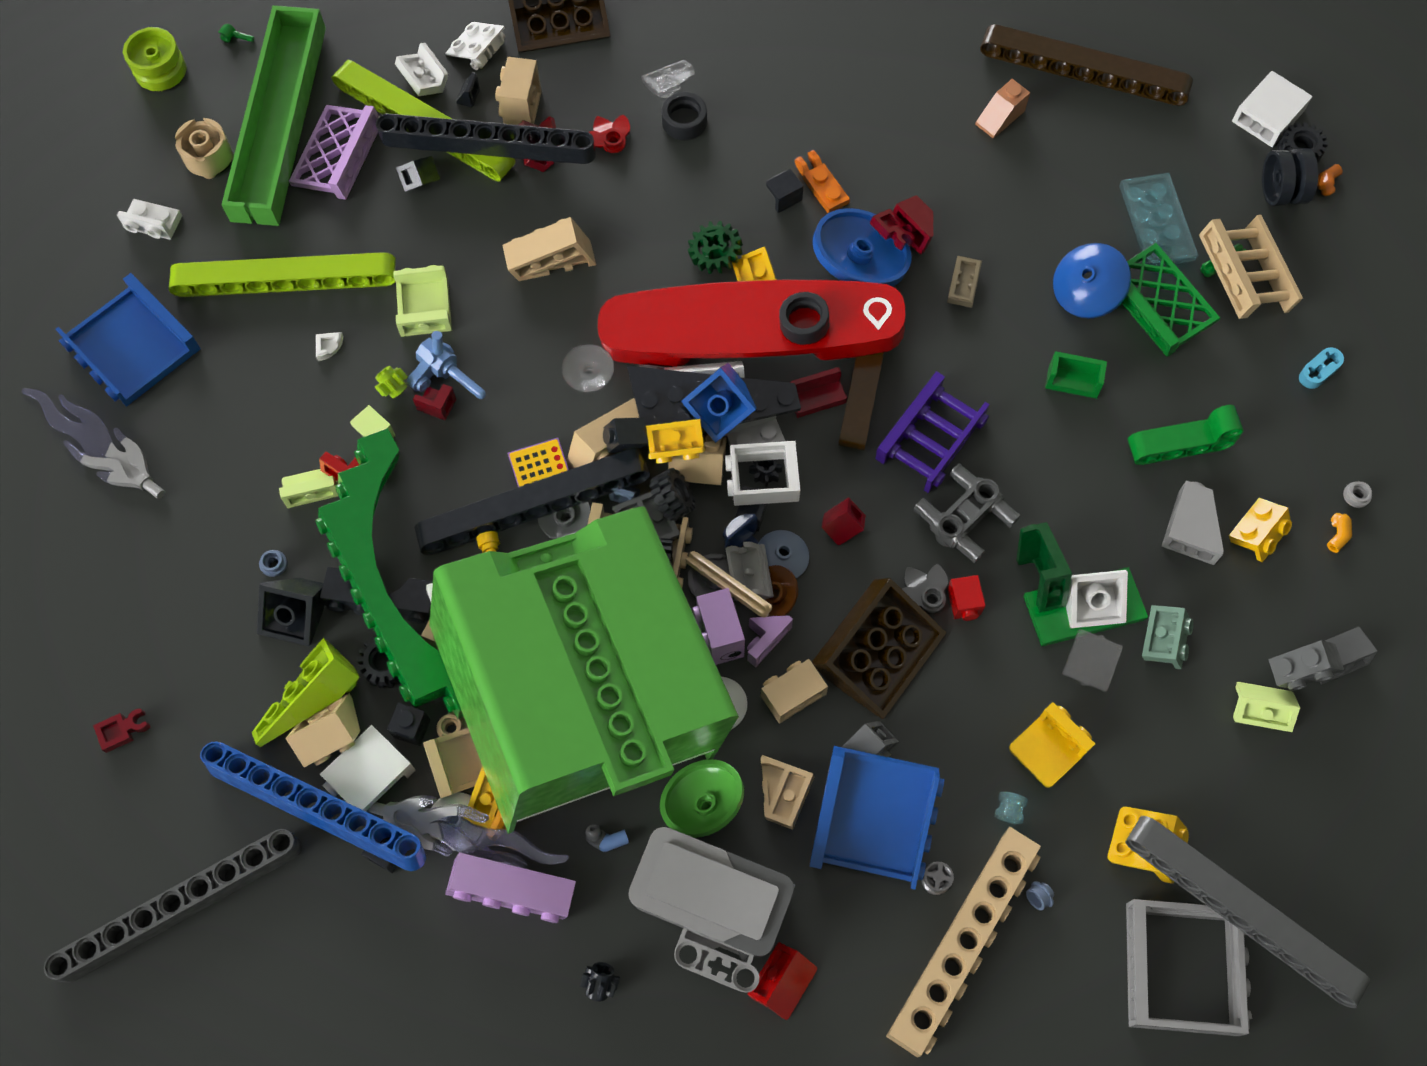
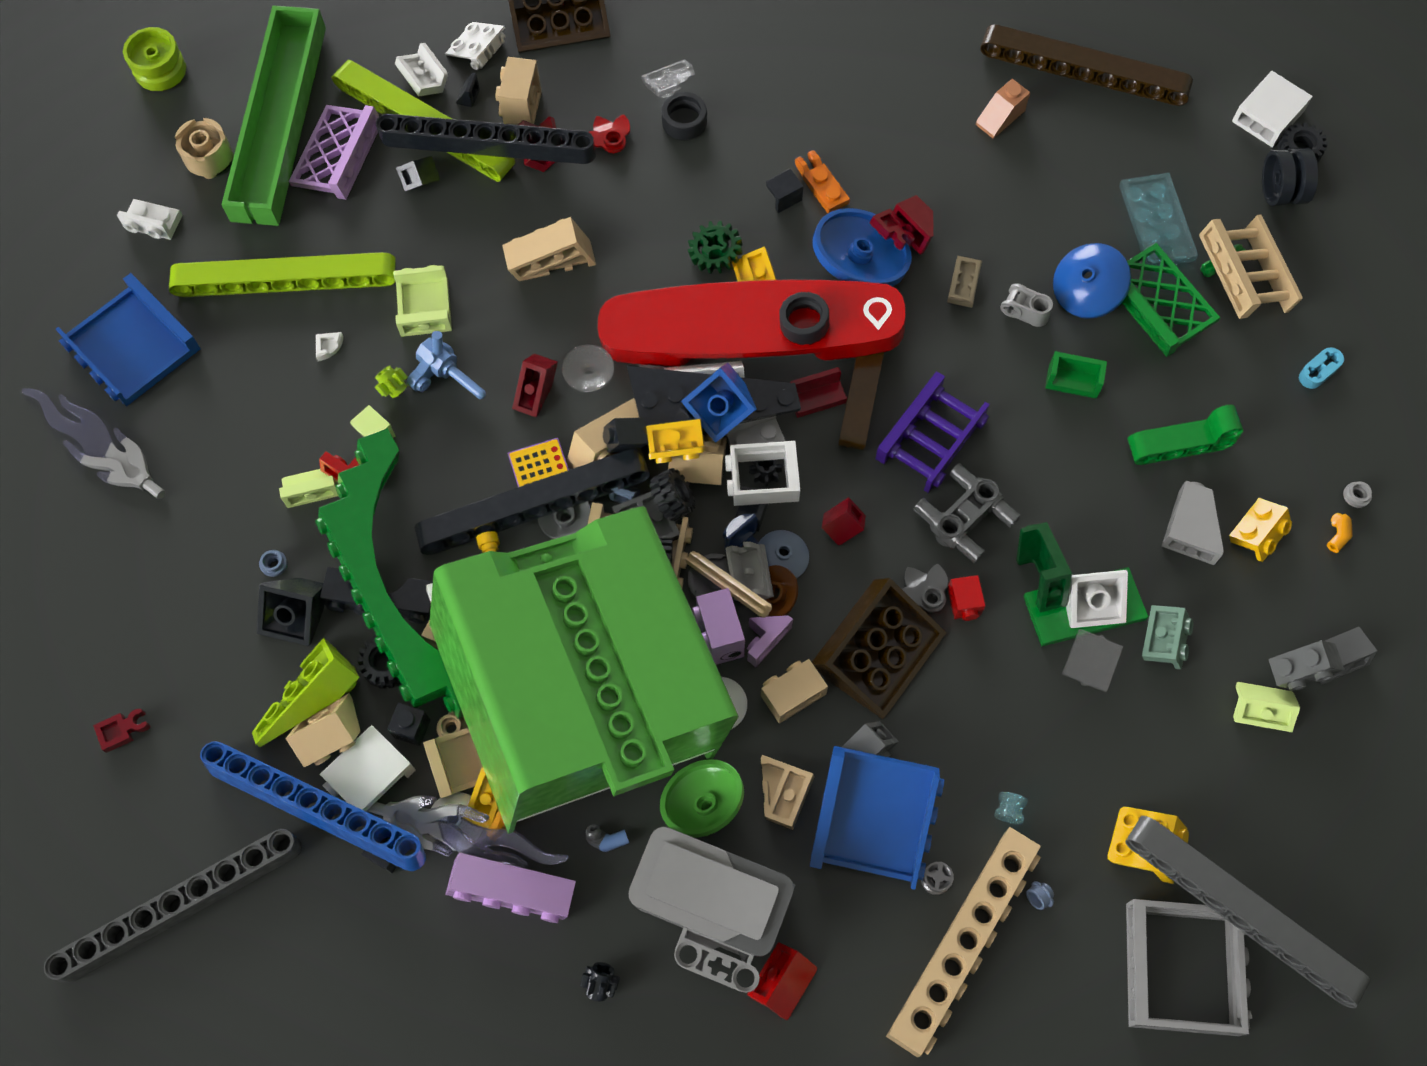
green hand [218,24,254,43] -> none
dark red panel [413,384,456,421] -> none
yellow bracket [1009,702,1095,788] -> none
orange arm [1318,164,1343,196] -> none
none -> dark red slope [512,353,558,417]
none -> light grey piece [1000,284,1053,327]

